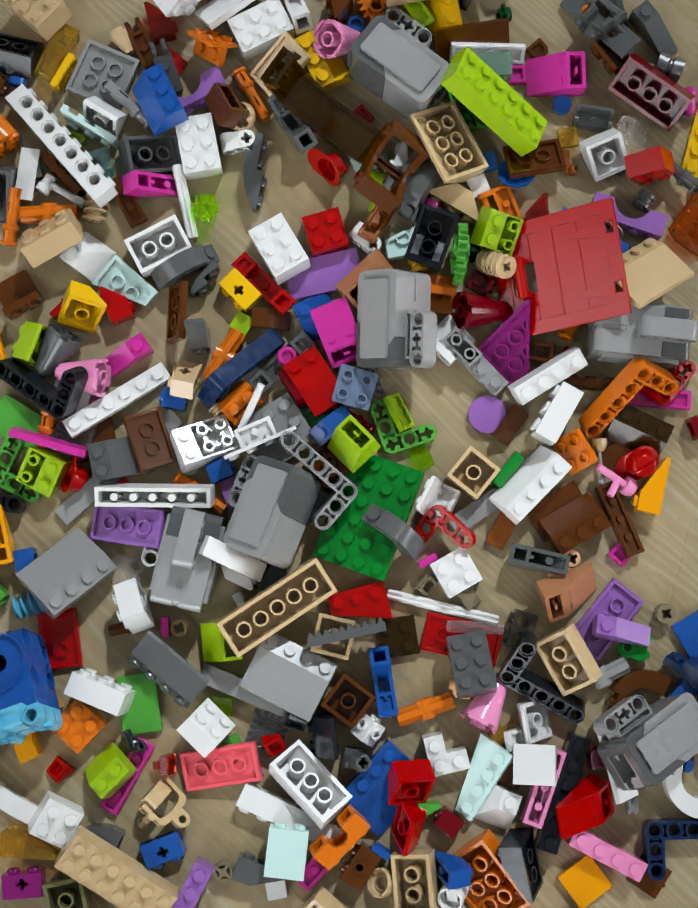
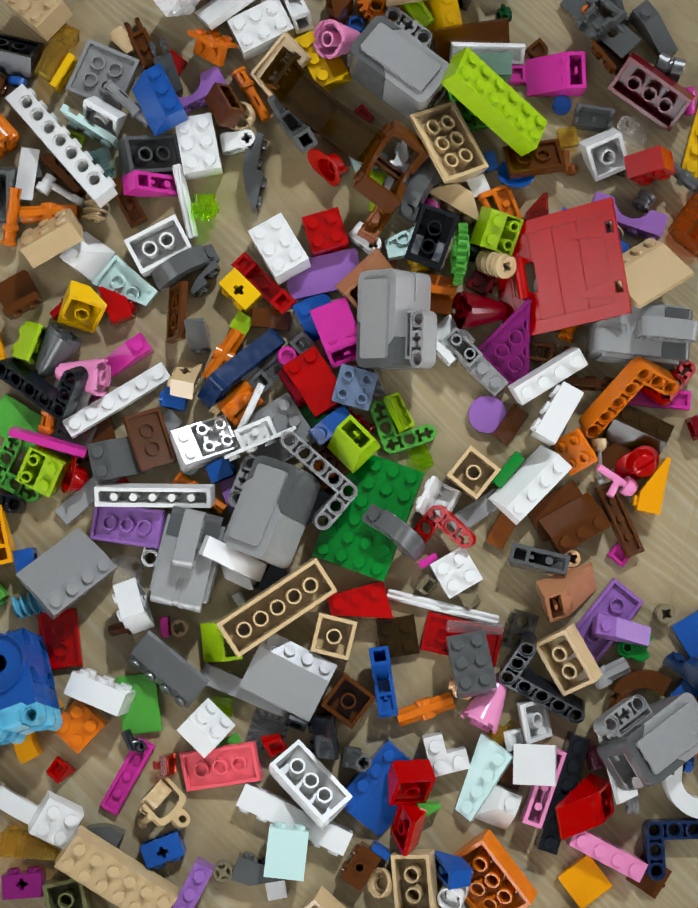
lime slope [84,741,137,799] -> none
clear red slope [144,2,179,45] -> none
dark pink plate [297,856,328,892] -> none
dark grey gear [307,617,387,648] -> none
orange arch [308,804,371,871] -> none
white brick [350,713,386,747] -> none
dark red brick [433,805,465,839] -> none
black slope [497,828,543,903] -> none

